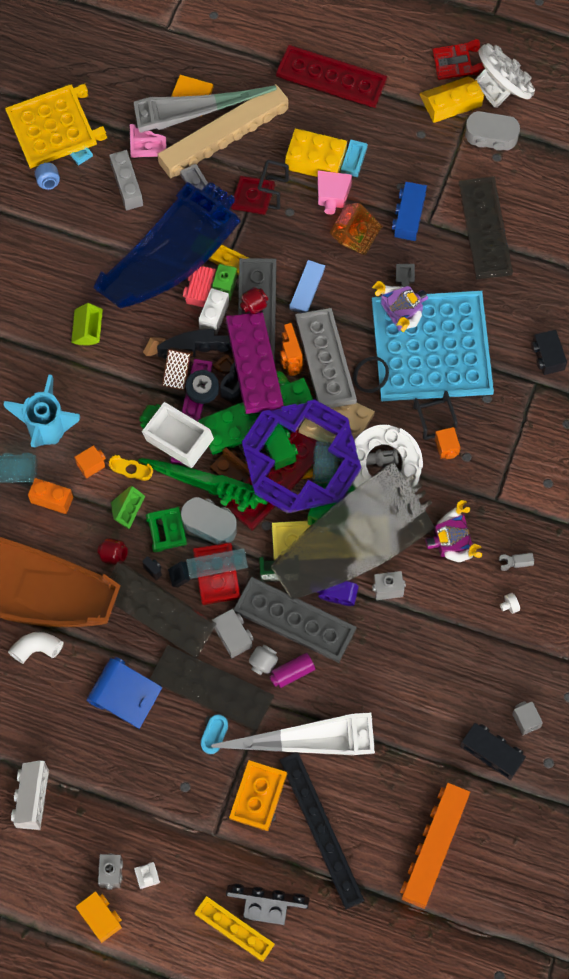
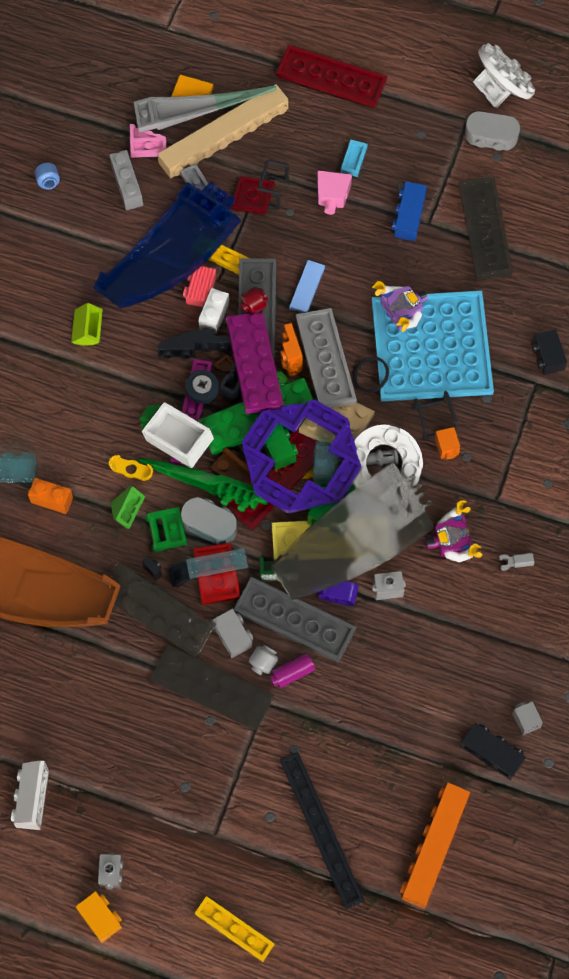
medium azure brick [4,375,80,447] -> none
yellow plate [5,84,107,169] -> none
white cylinder [8,632,63,664] -> none
medium azure tile [69,147,93,165] -> none
orange brick [74,445,106,478] -> none
blue door [86,657,163,729] -> none
dark red head [98,538,128,565] -> none
white tile [134,862,160,889] -> none
medium nougat tile [143,337,166,356] -> none
reddish brown panel [162,347,193,390] -> none
medium azure tile [201,715,228,754] -> none
white plate [211,713,375,755] -> none
bright green head [212,264,237,300] -> none
bracket [226,884,310,925] -> none
light orange plate [229,760,287,831] -> none
yellow piece [285,128,347,177] -> none
clear orange slope [329,203,382,255] -> none
dark grey plate [396,264,415,287] -> none
yellow slope [420,76,484,123] -> none
red flag [433,39,485,80] -> none
white tile [500,593,520,614] -> none

